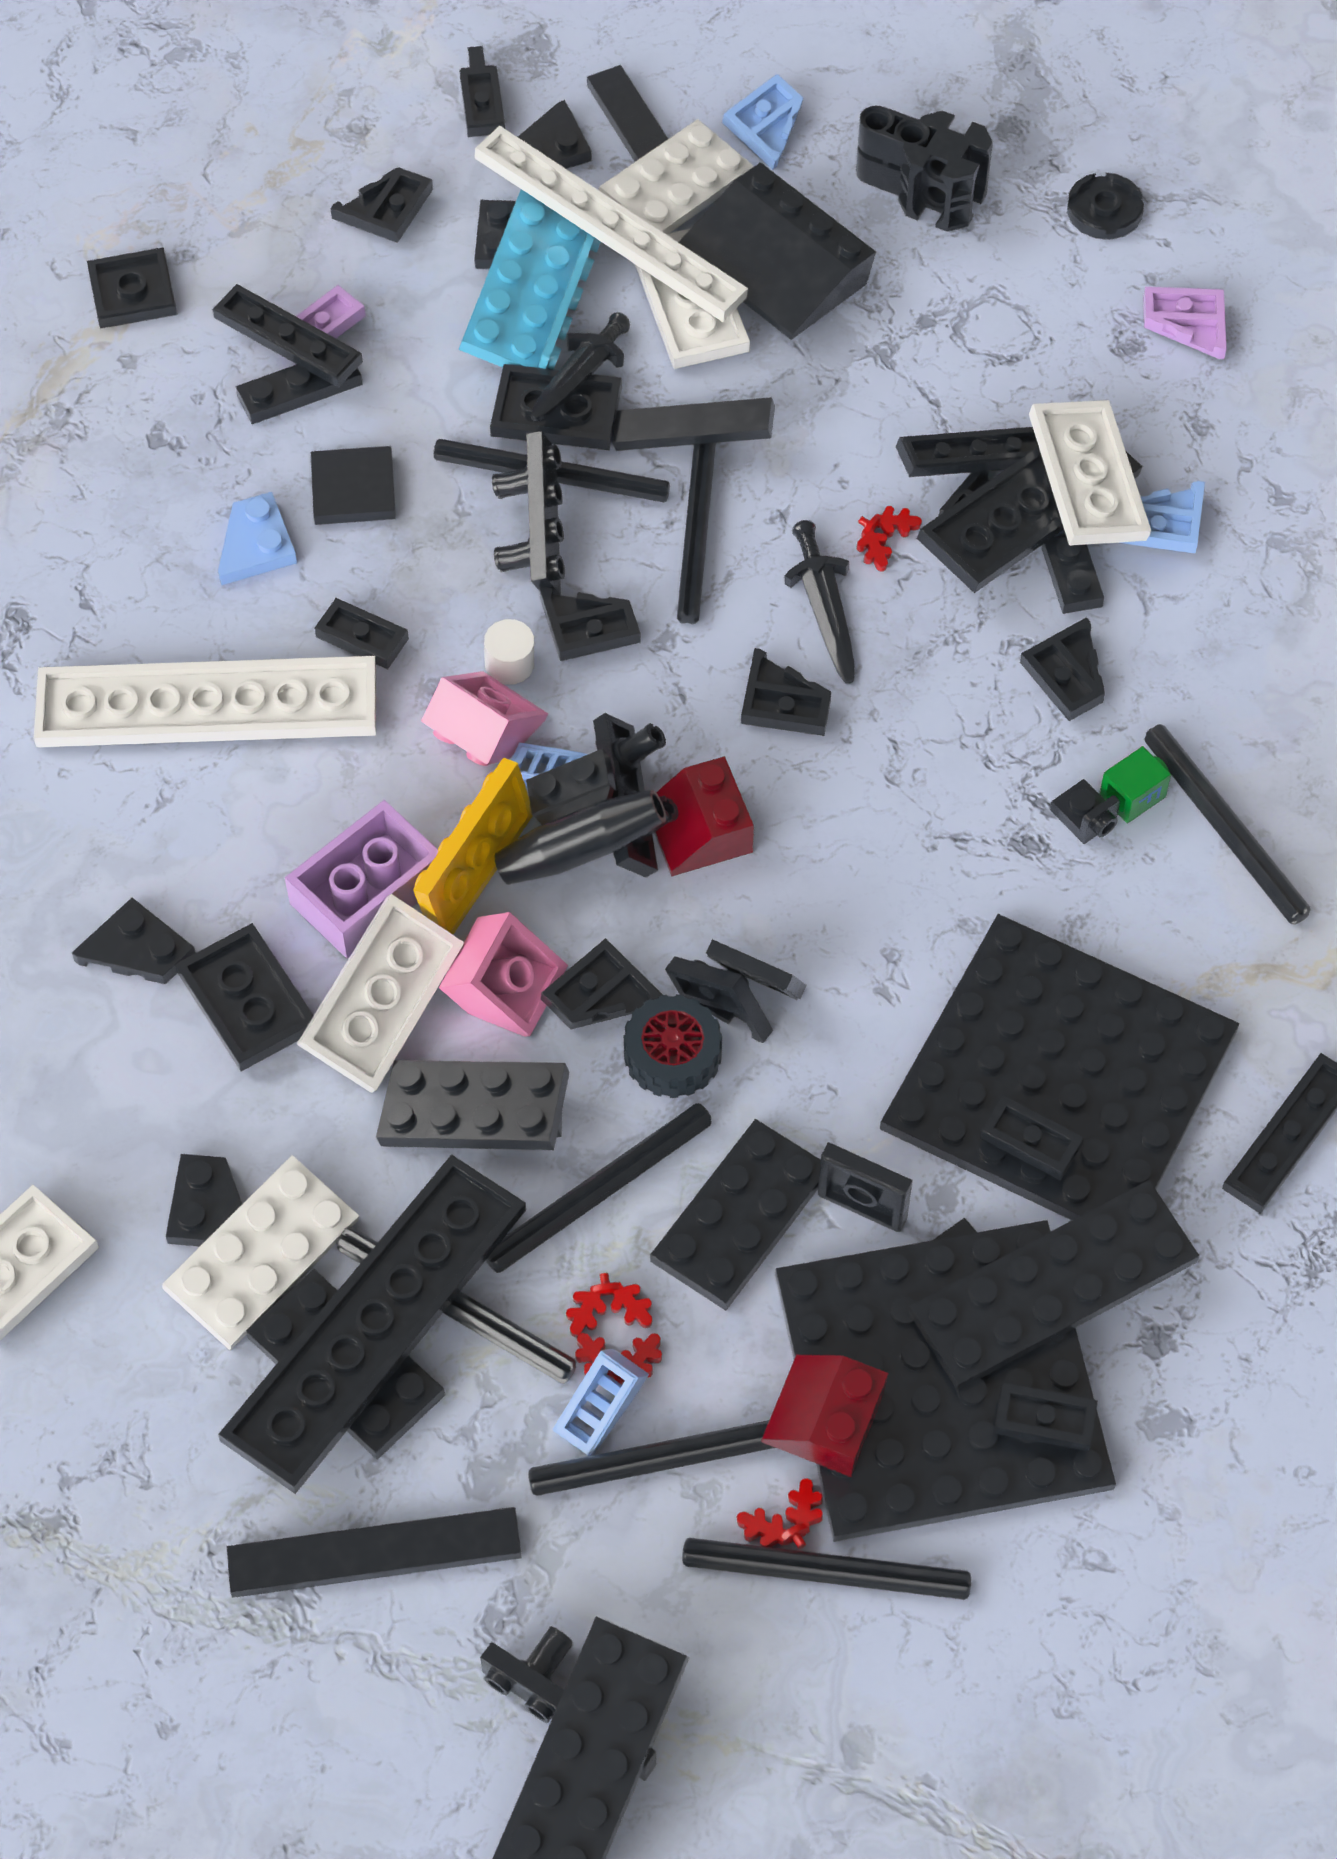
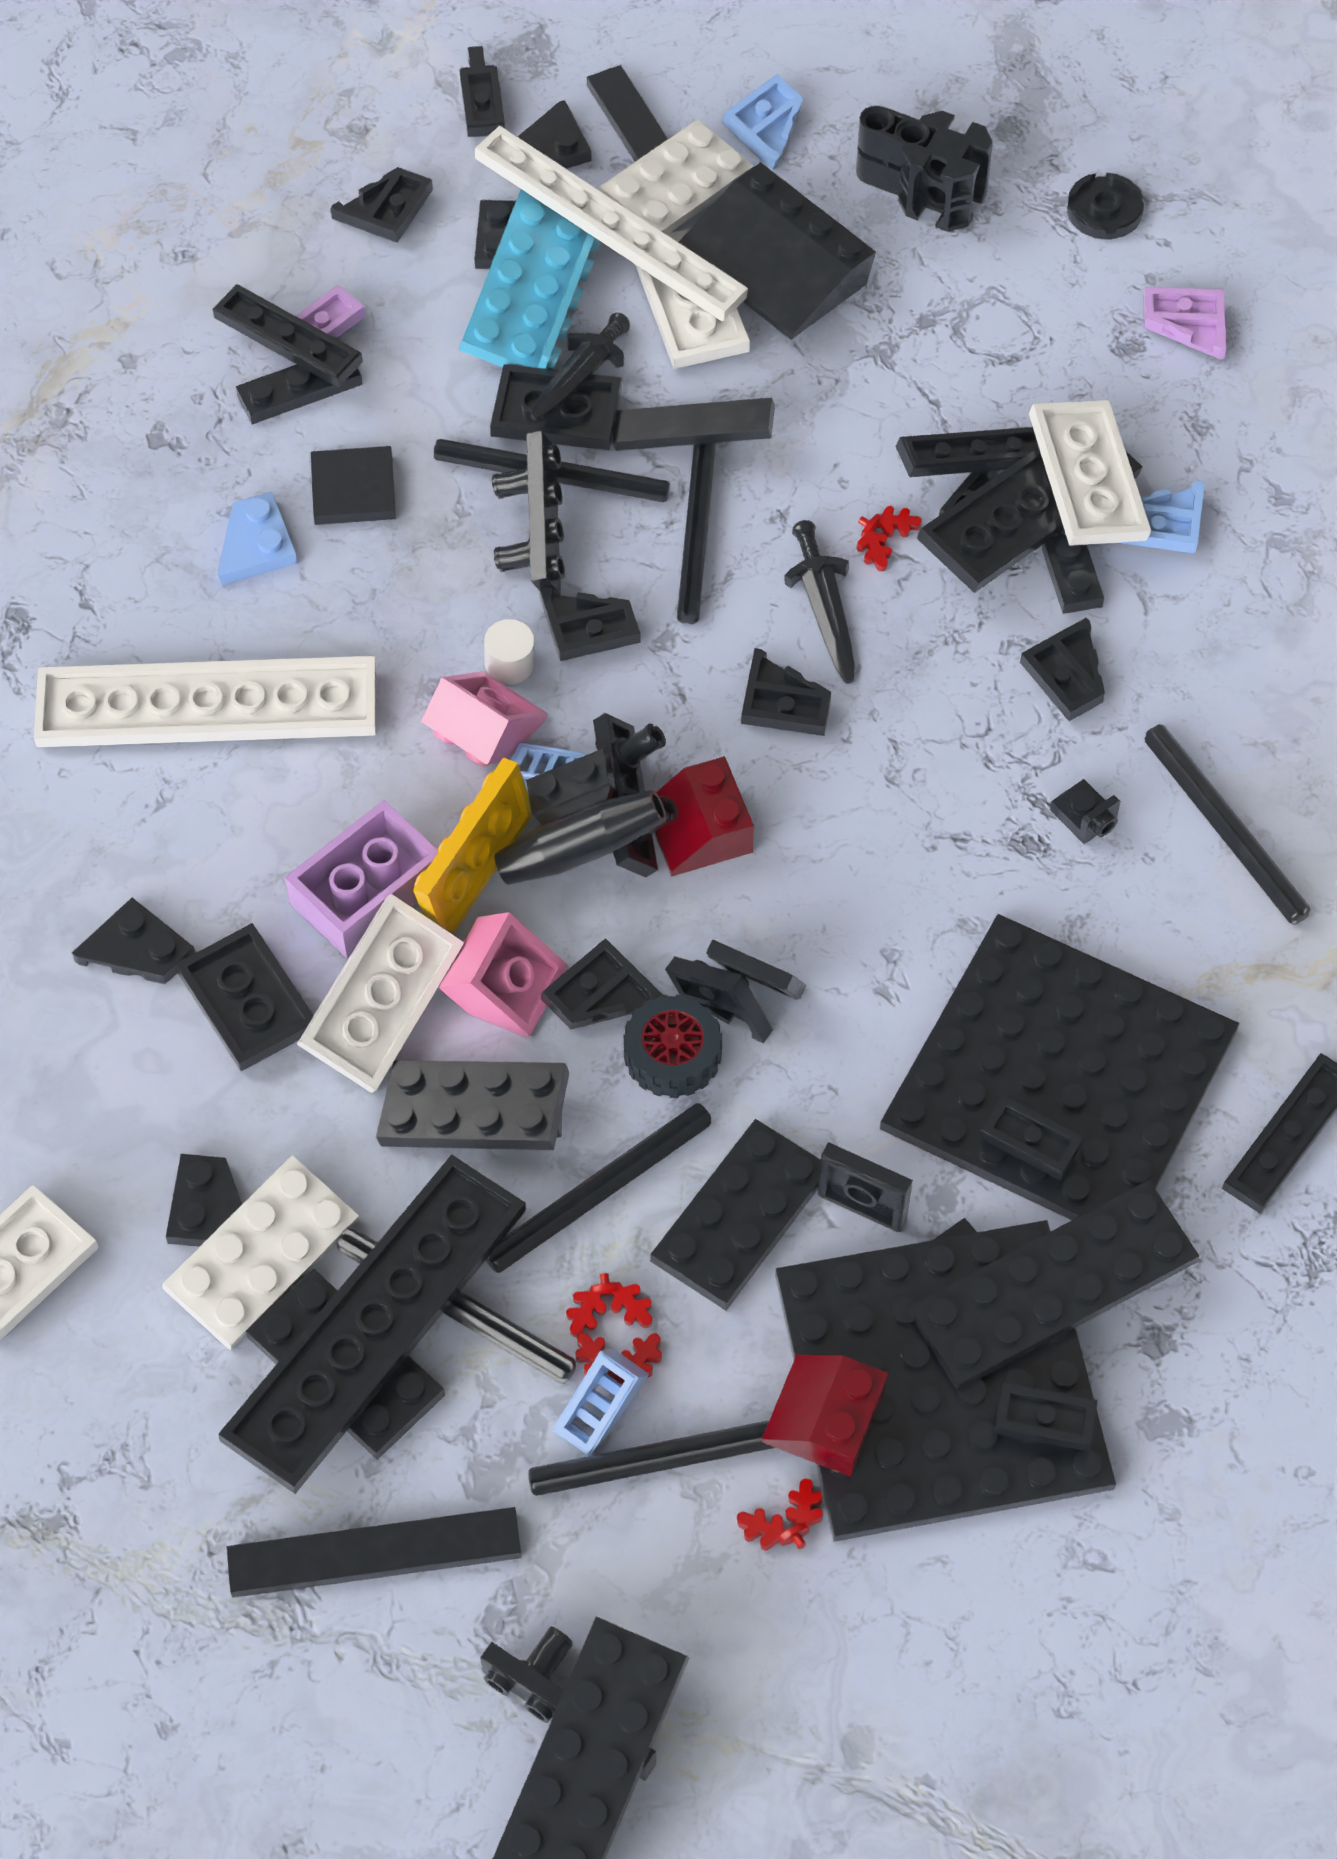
black tile [87,247,177,329] -> none
black plate [314,598,409,670] -> none
black axle [682,1538,971,1600] -> none
green brick [1099,746,1171,824] -> none

